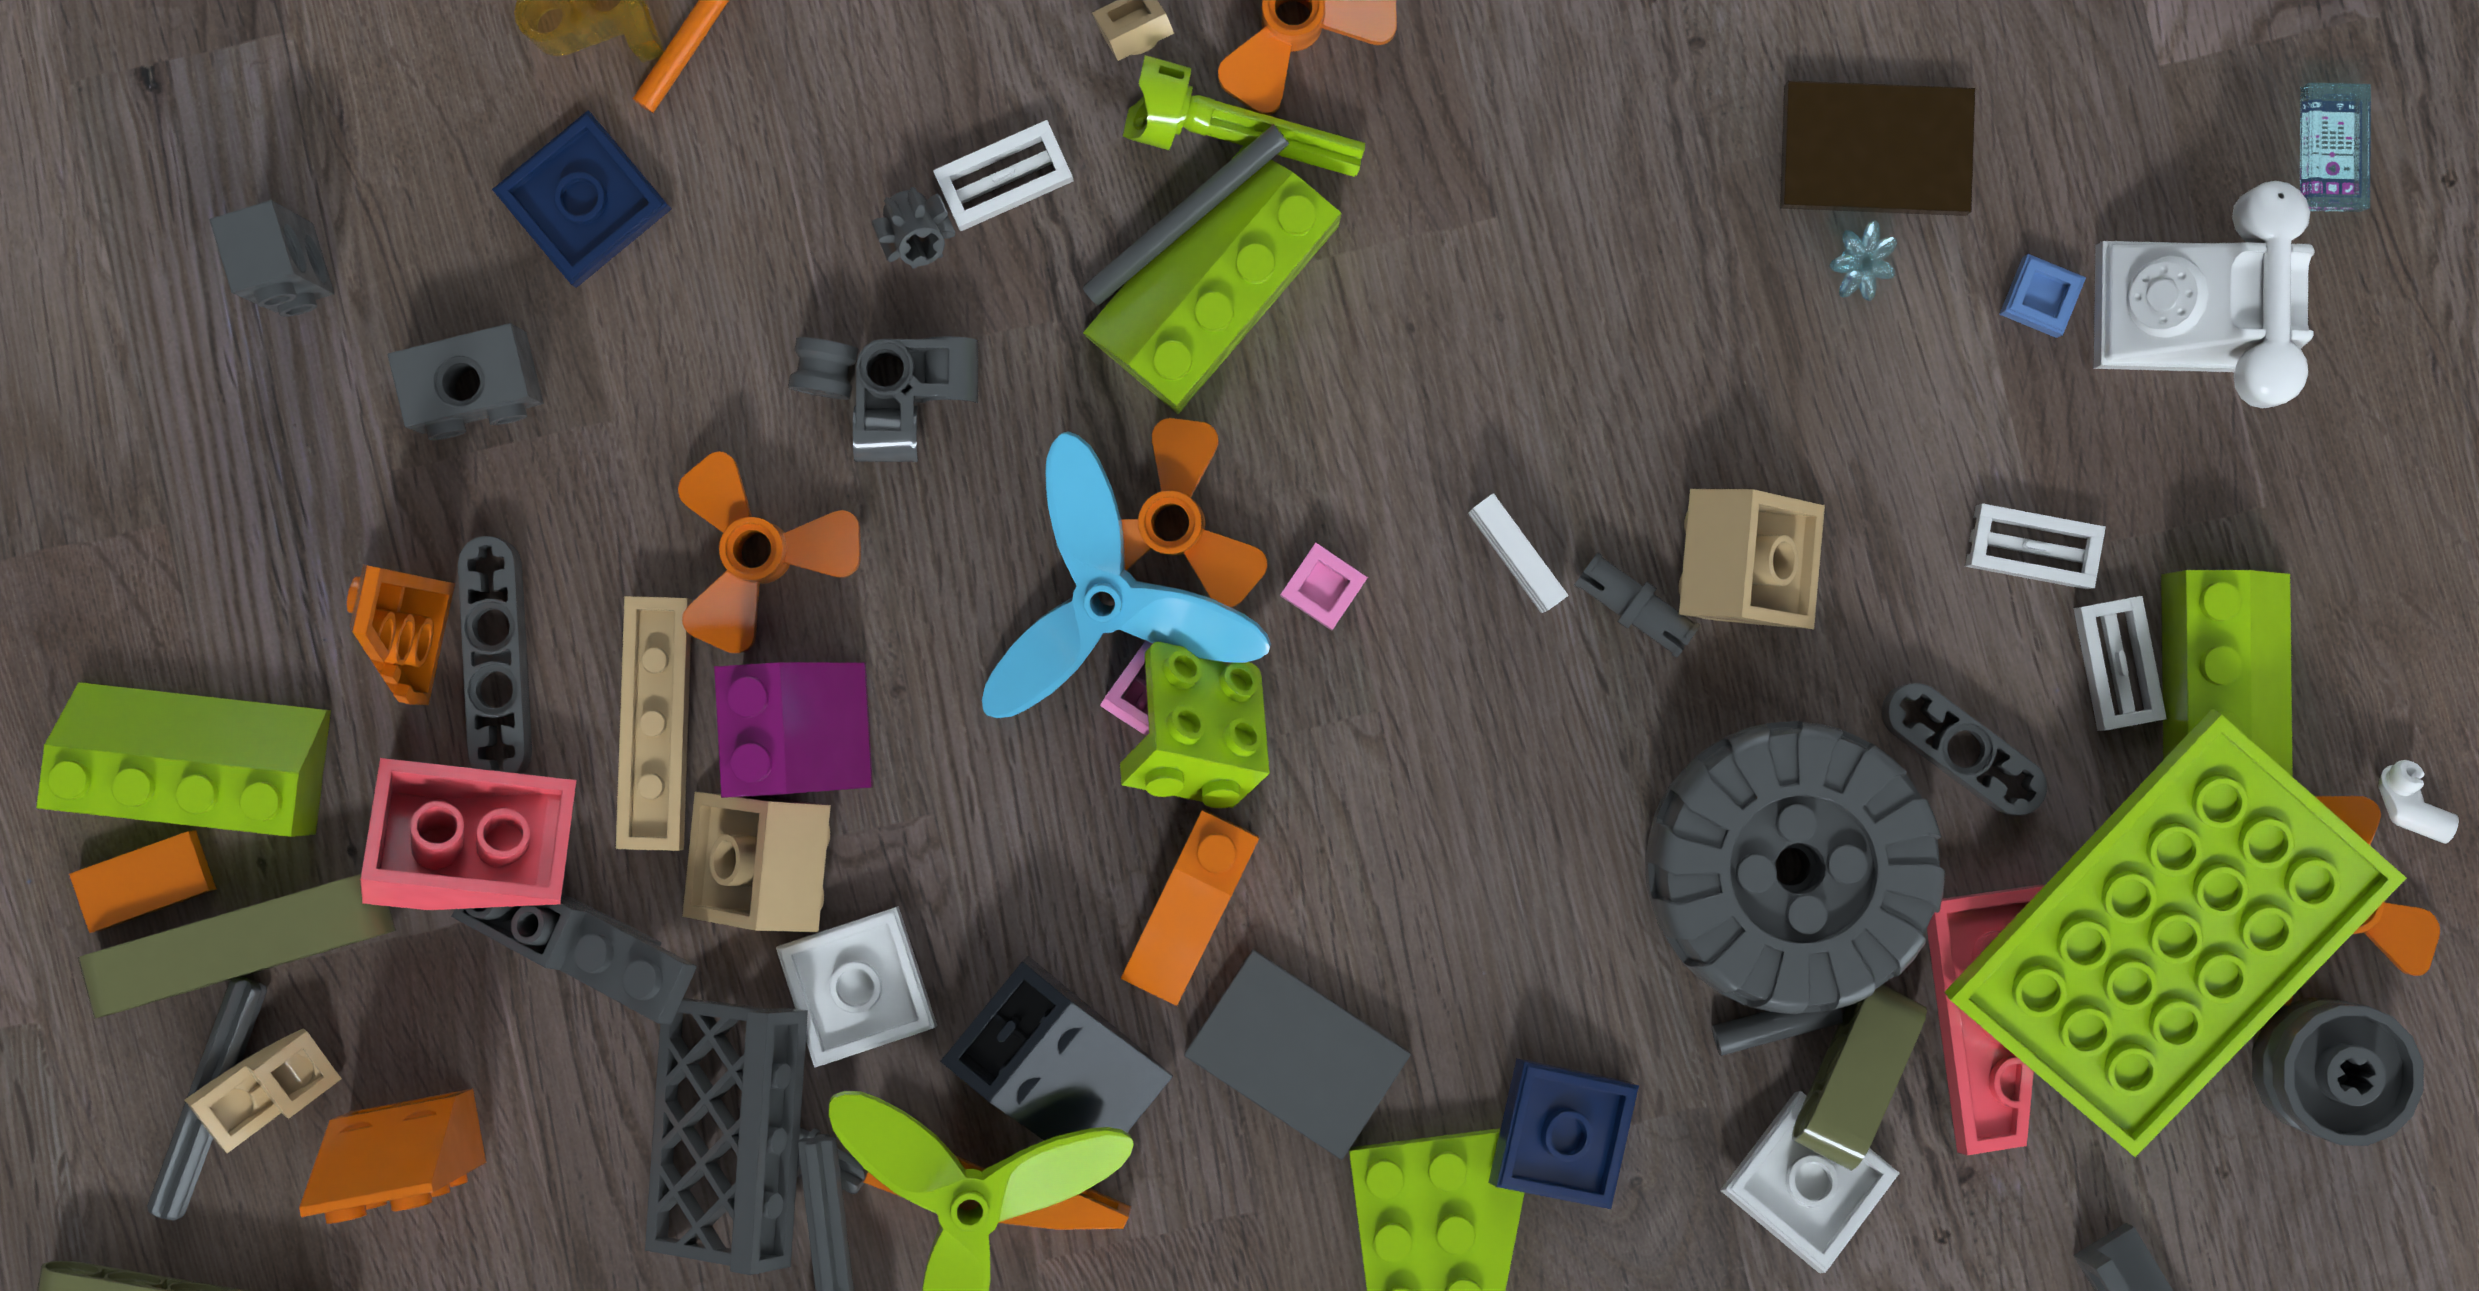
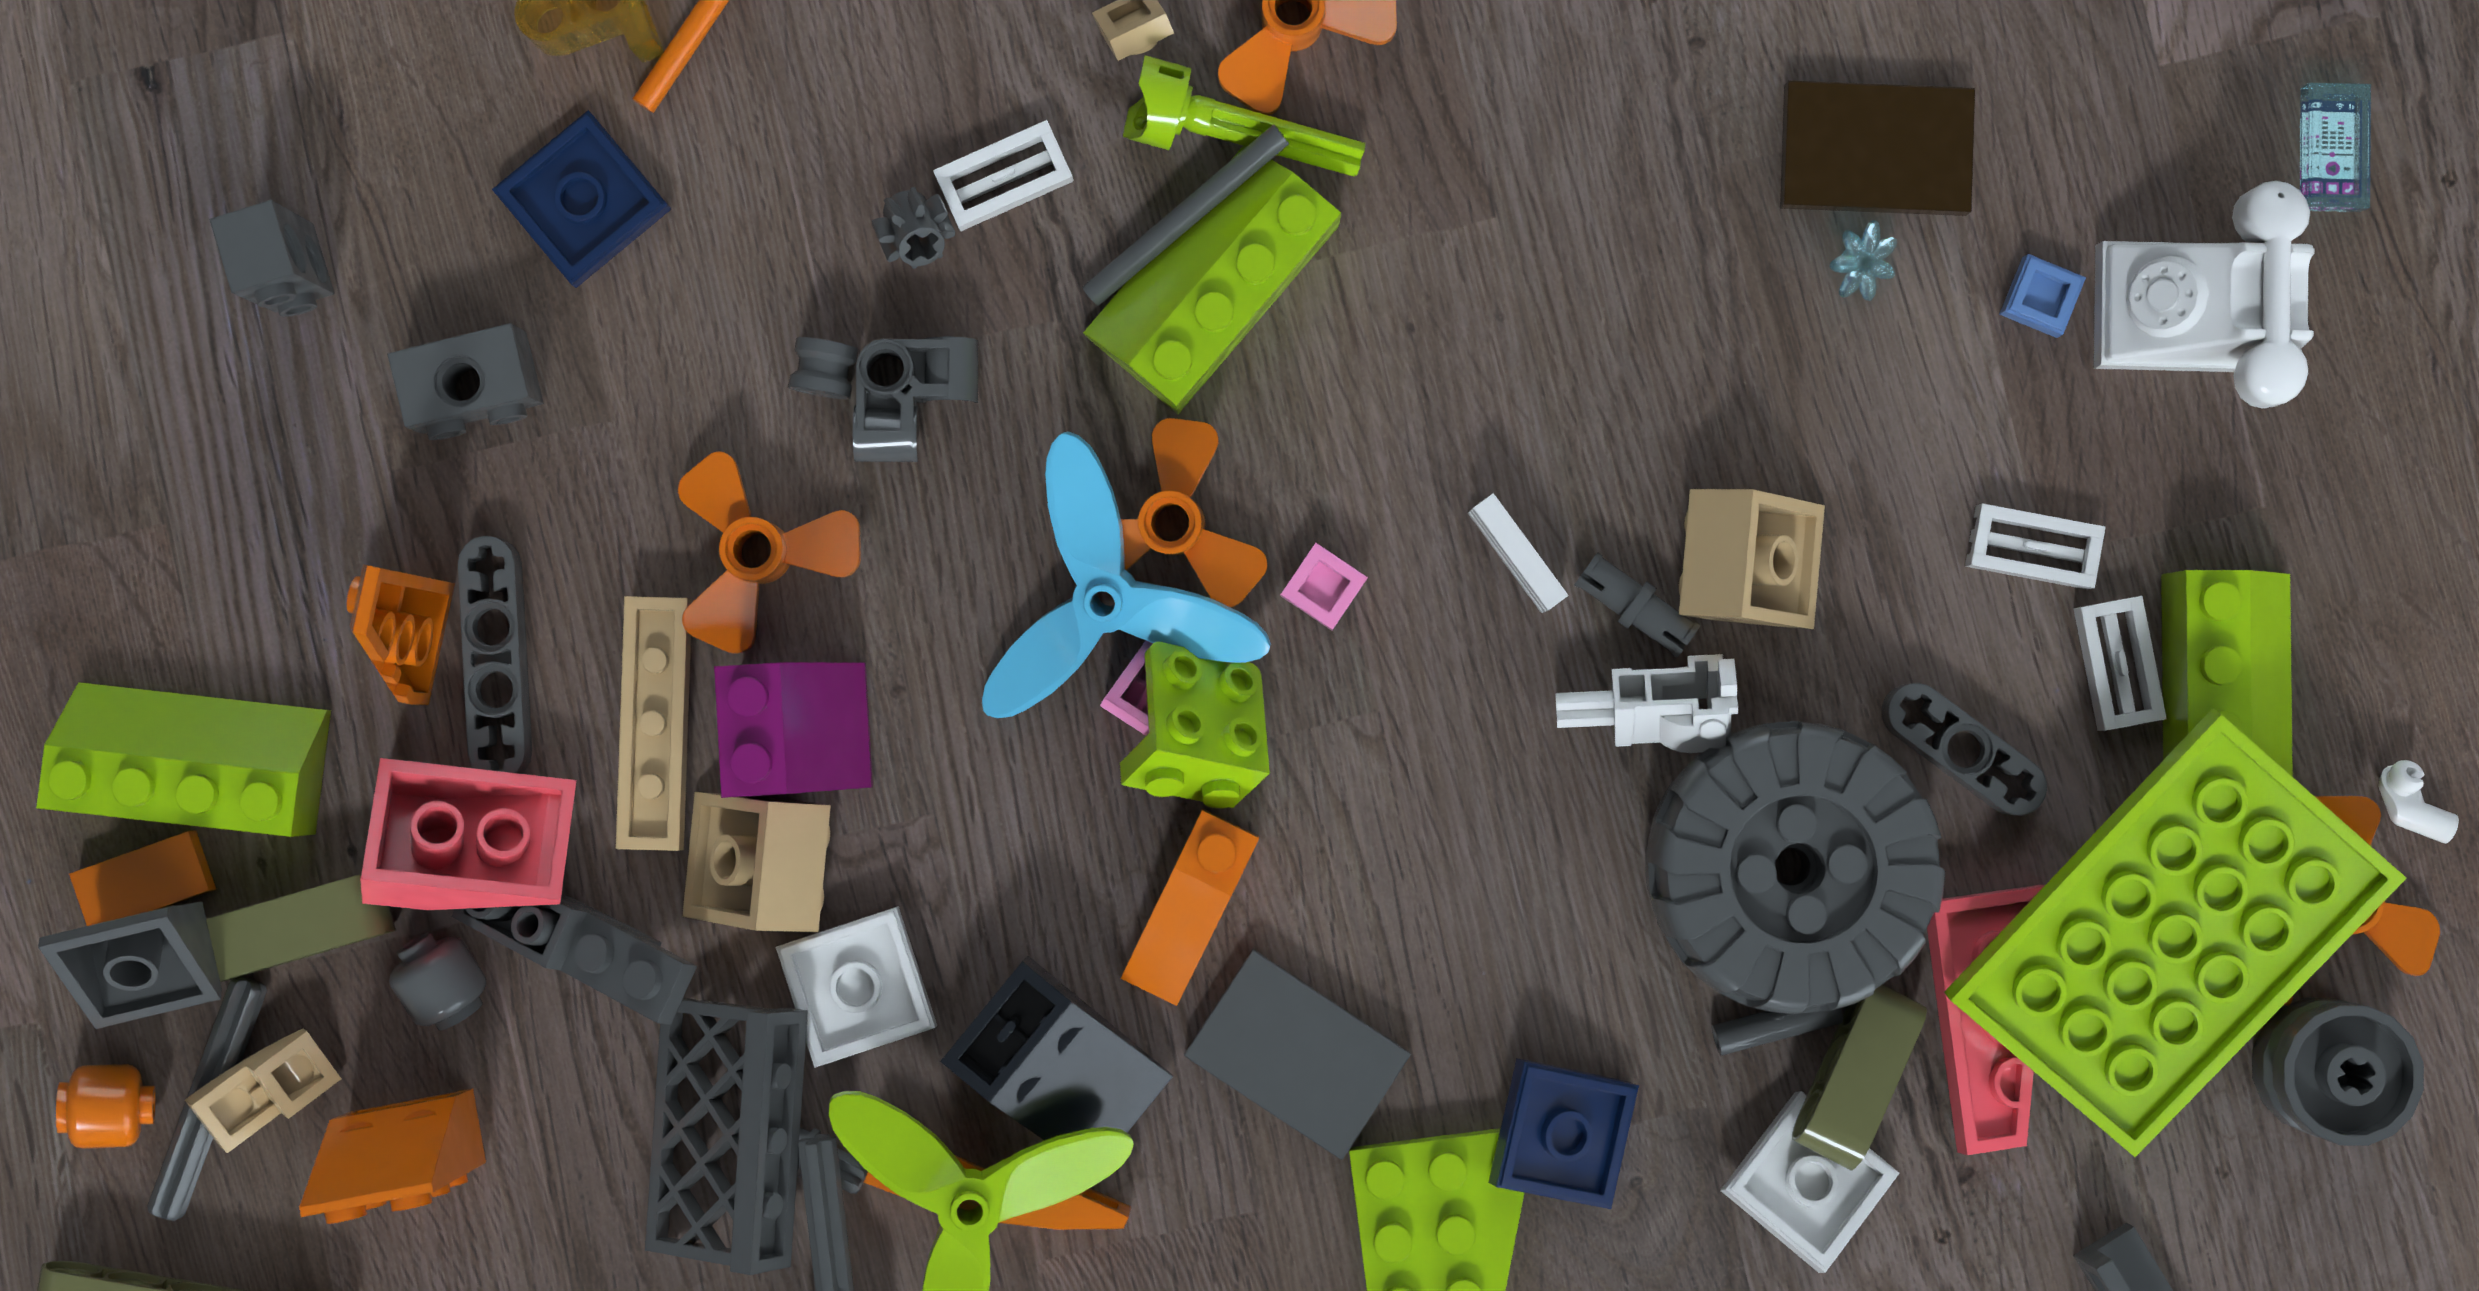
none -> dark grey slope [38,902,222,1029]
none -> orange head [56,1064,156,1149]
none -> dark grey head [389,932,486,1031]
none -> white piece [1556,654,1738,753]

